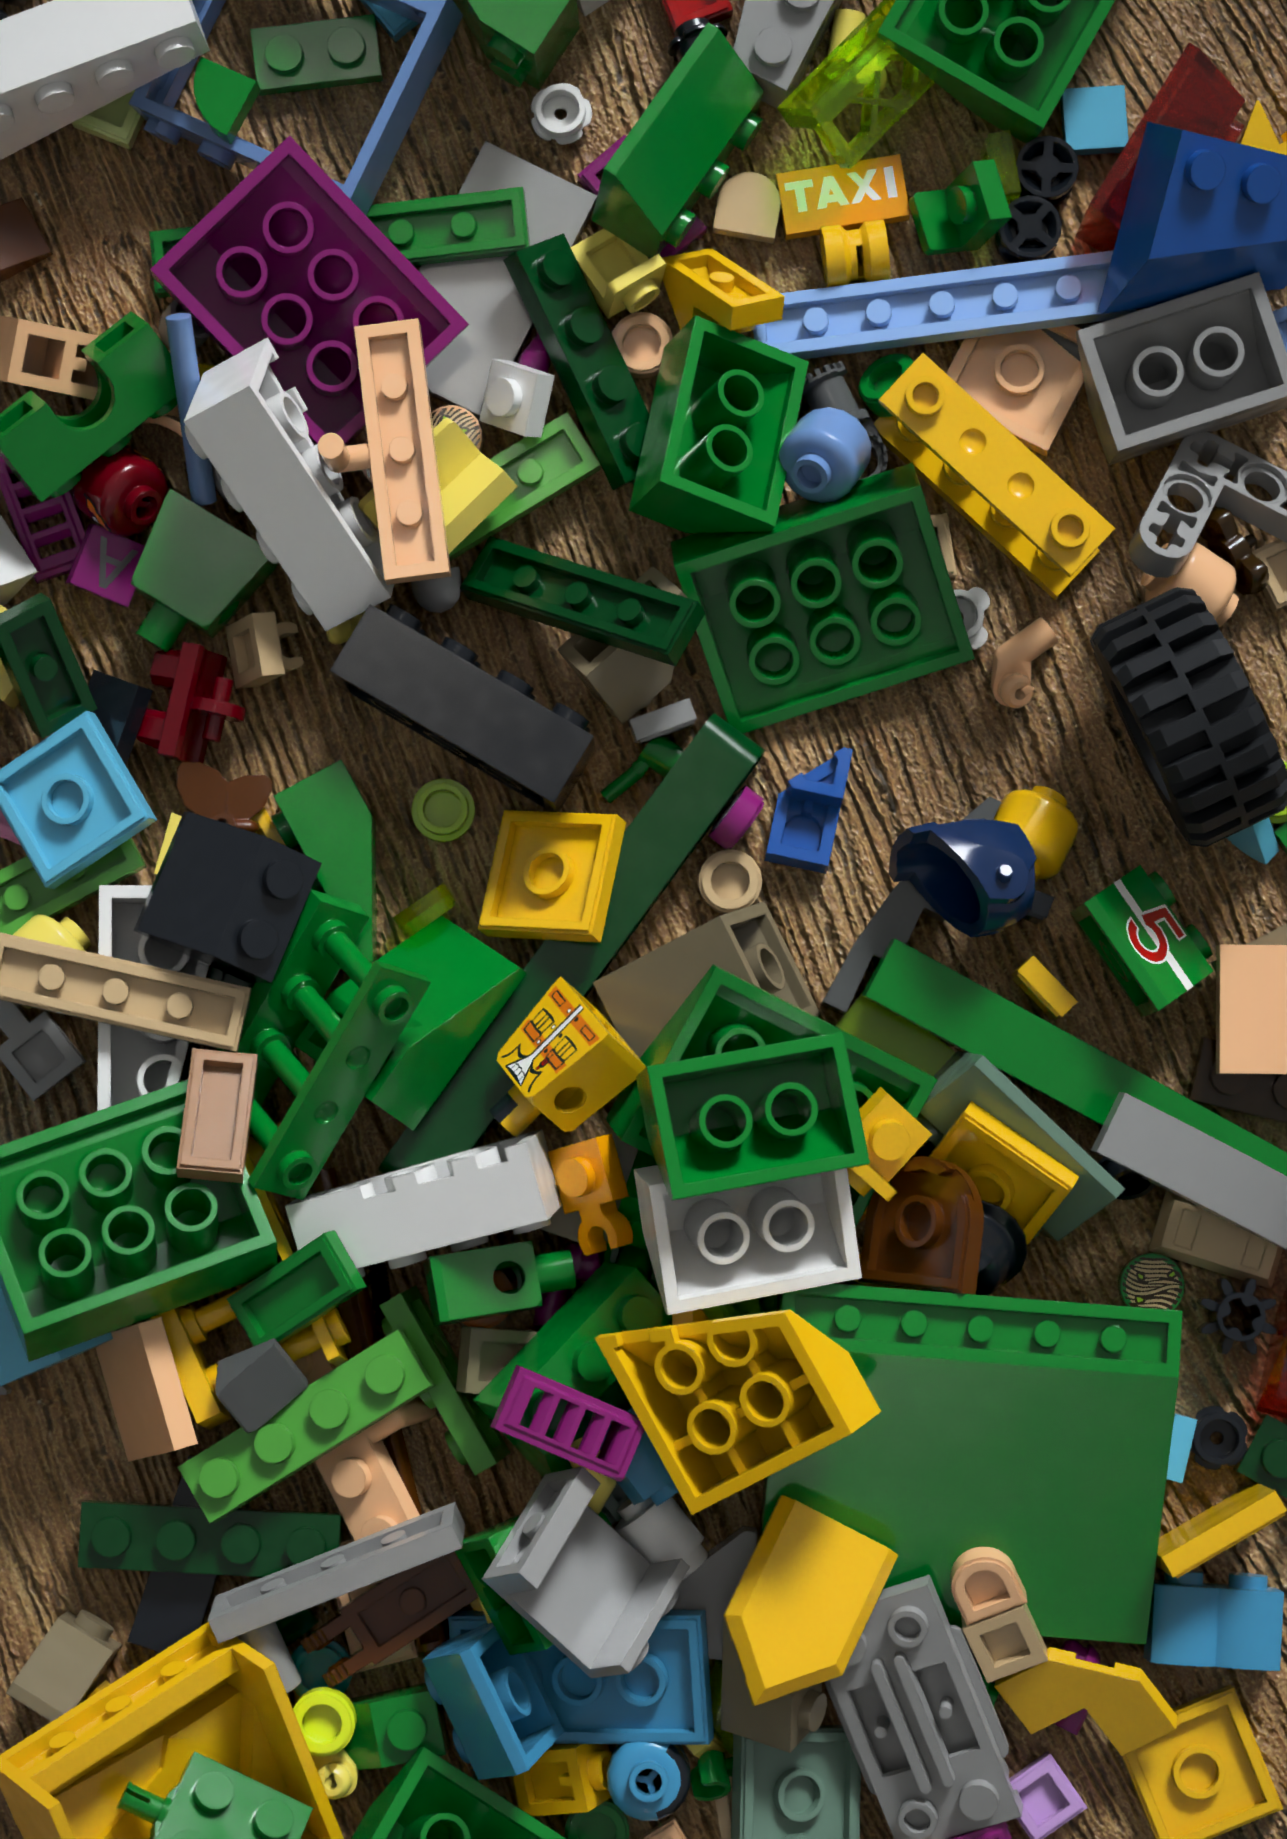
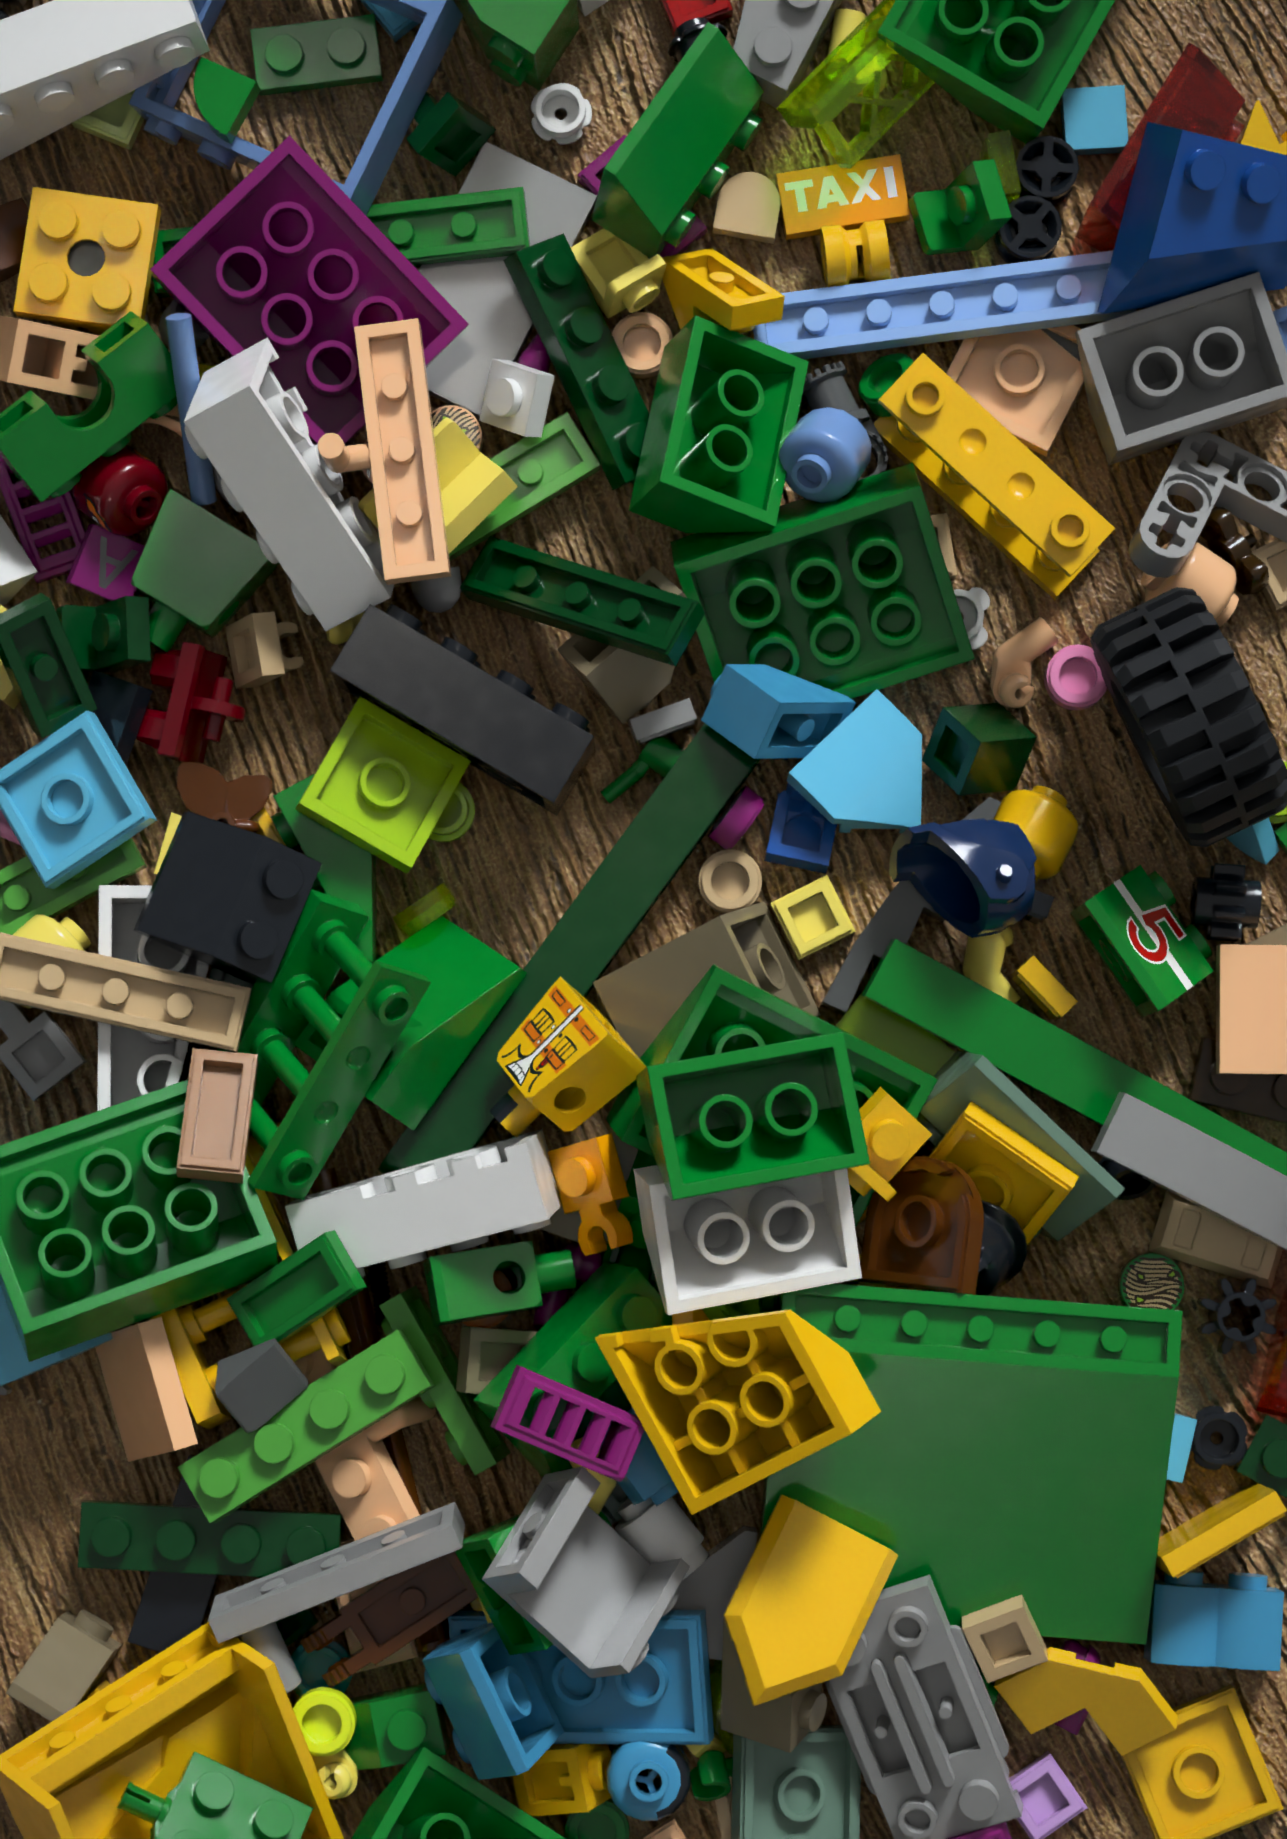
yellow tile [478,810,626,943] -> none
light nougat tile [950,1547,1028,1625] -> none
none -> yellow piece [13,187,161,335]
none -> dark green bracket [56,596,151,673]
none -> lime tile [295,697,471,874]
none -> dark green tile [407,92,496,177]
none -> dark azure slope [701,664,856,759]
none -> light yellow tile [770,875,856,961]
none -> medium azure slope [787,689,922,833]
none -> dark green panel [922,703,1037,796]
none -> light yellow arm [963,926,1021,1004]
none -> bright pink tile [1044,645,1107,710]
none -> black gear [1190,863,1262,942]

